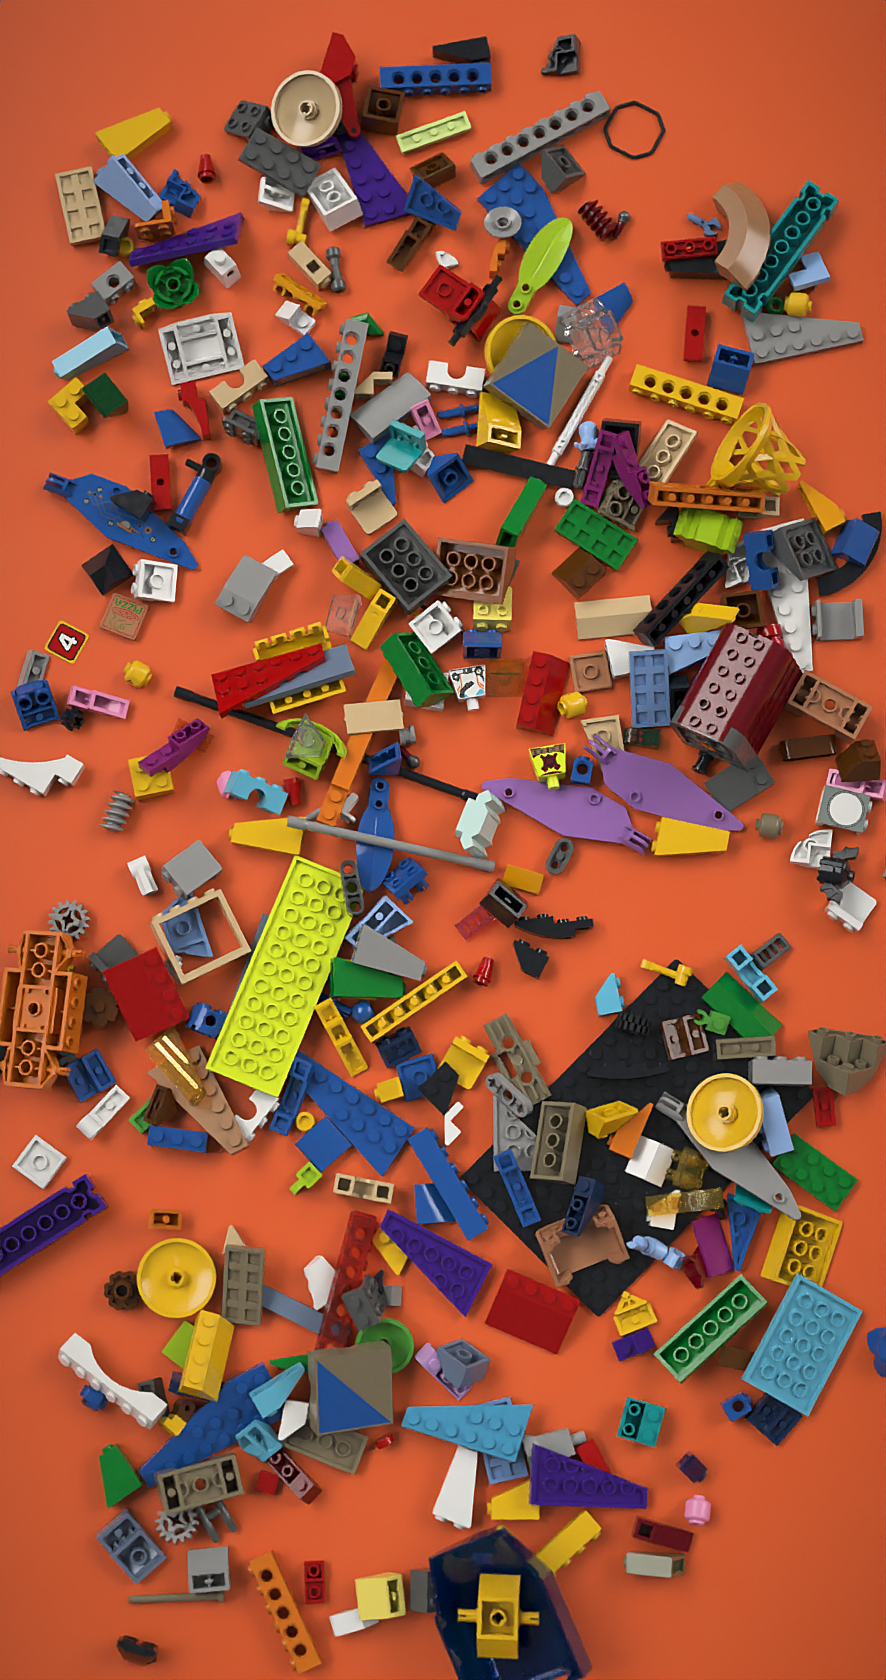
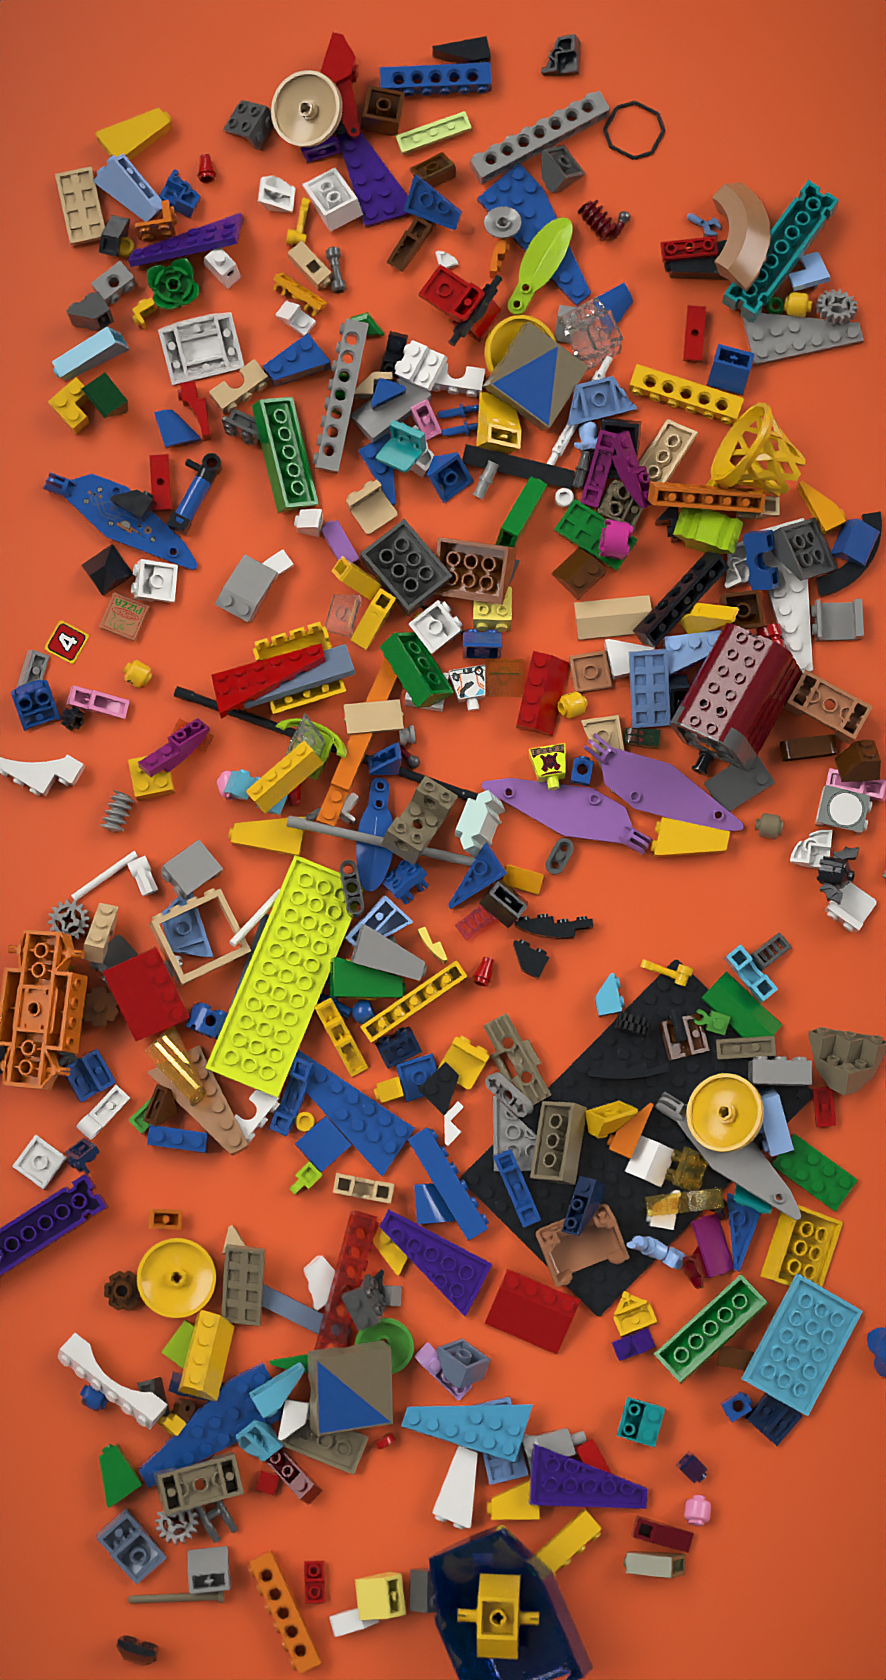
dark grey plate [238,127,322,198] -> none
none -> dark blue bracket [65,1138,100,1175]
none -> white bar [71,851,139,901]
none -> tan arch [83,903,118,964]
none -> white bar [229,889,280,947]
none -> yellow brick [246,741,323,814]
none -> blue slope [371,378,406,409]
none -> dark tan plate [381,776,458,865]
none -> white plate [395,340,448,391]
none -> light yellow slope [418,927,447,964]
none -> blue wing [448,842,507,909]
none -> light grey pin [473,460,500,499]
none -> medium blue wing [568,376,637,426]
none -> dark pink brick [599,519,633,560]
none -> black piece [669,1009,687,1042]
none -> light grey gear [816,289,858,325]

